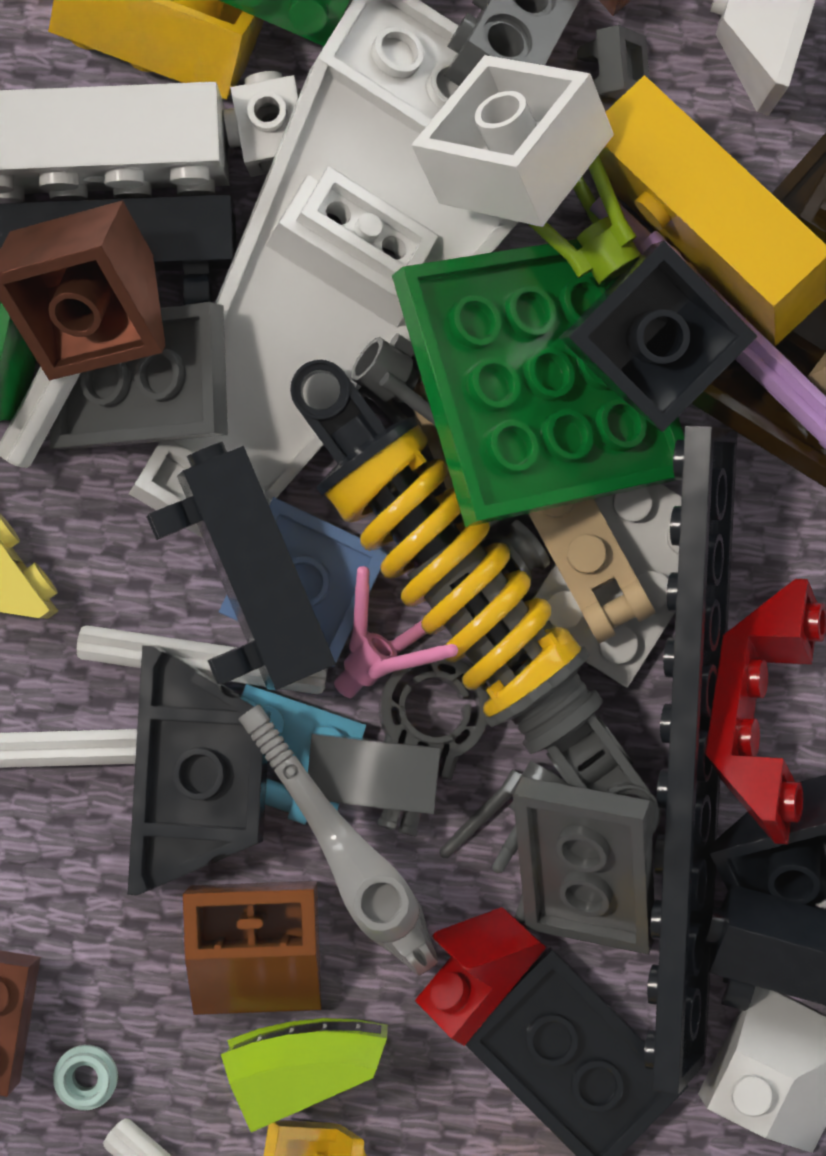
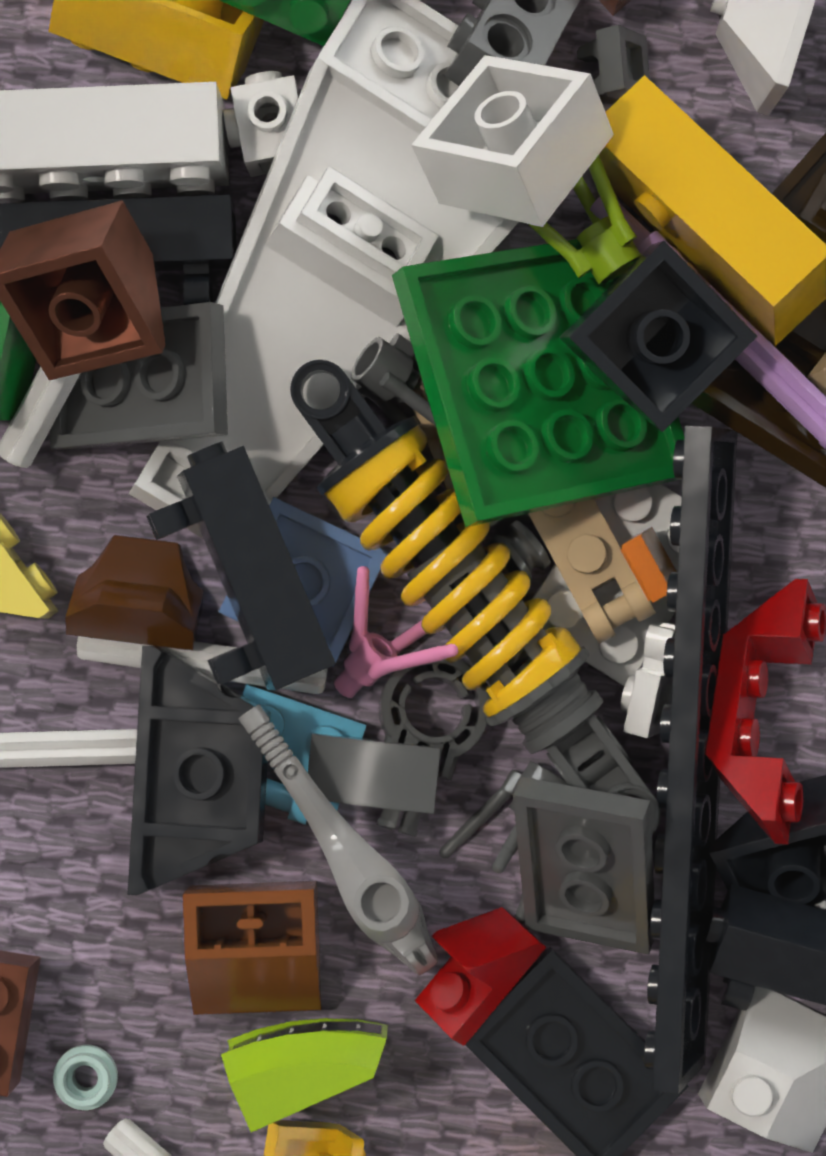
none -> reddish brown slope [65,535,203,651]
none -> orange tile [620,527,677,603]
none -> white plate [621,621,675,738]

